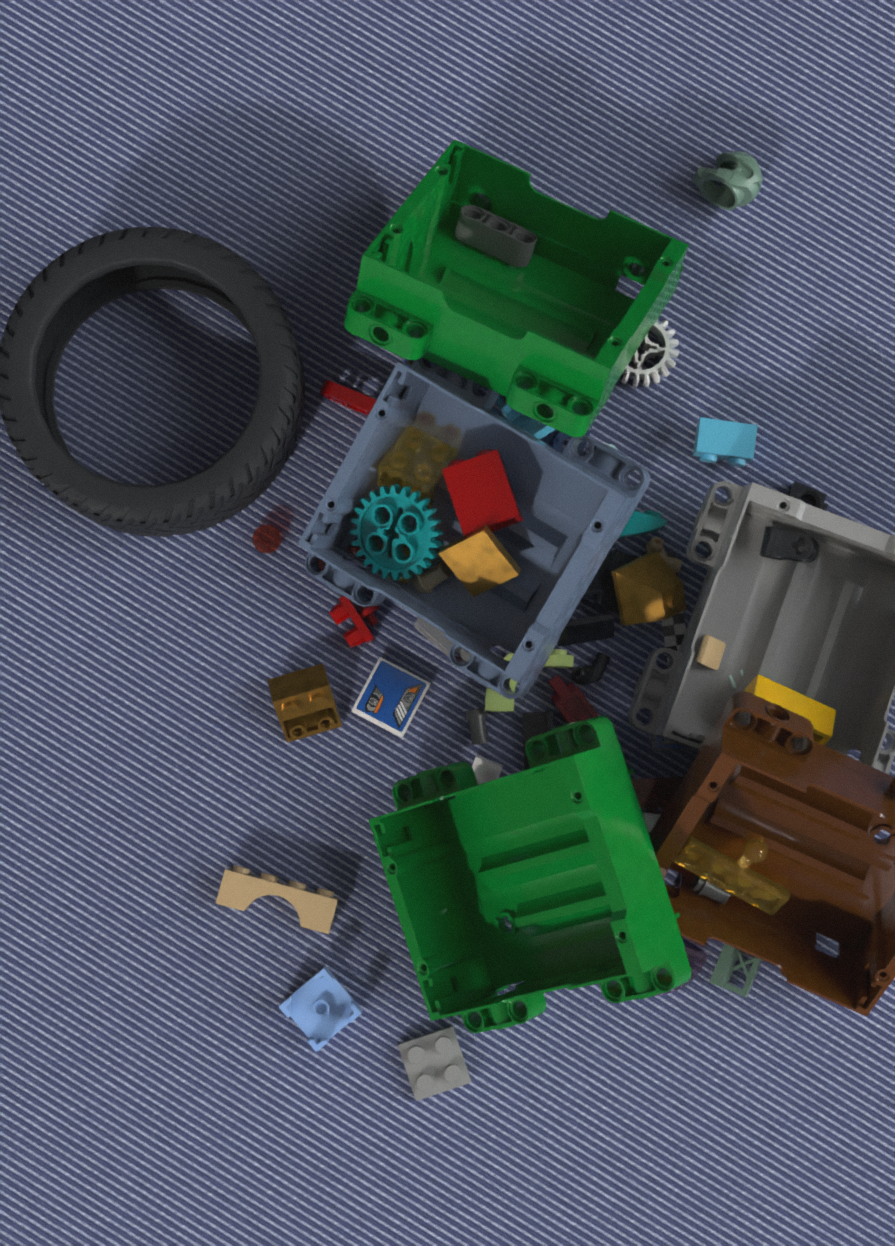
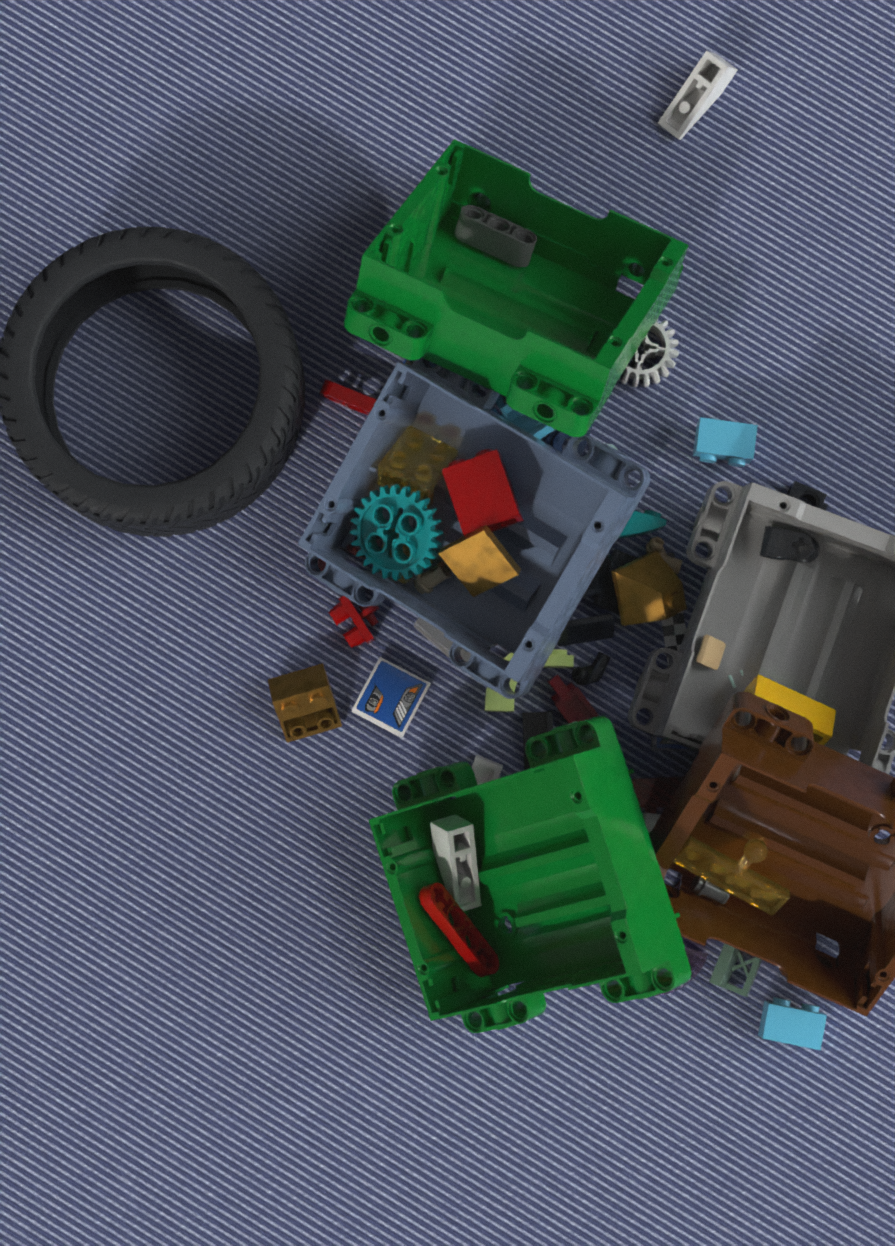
tan arch [215,865,339,934] -> none
clear red plate [252,525,281,554] -> none
light blue panel [279,965,363,1052] -> none
light grey plate [398,1025,471,1101] -> none
dark grey pin [464,708,490,745] -> none
sand green helmet [692,151,763,210] -> none
none -> red beam [419,882,499,977]
none -> white slope [430,814,481,911]
none -> white slope [658,51,738,140]
none -> medium azure brick [758,997,827,1050]

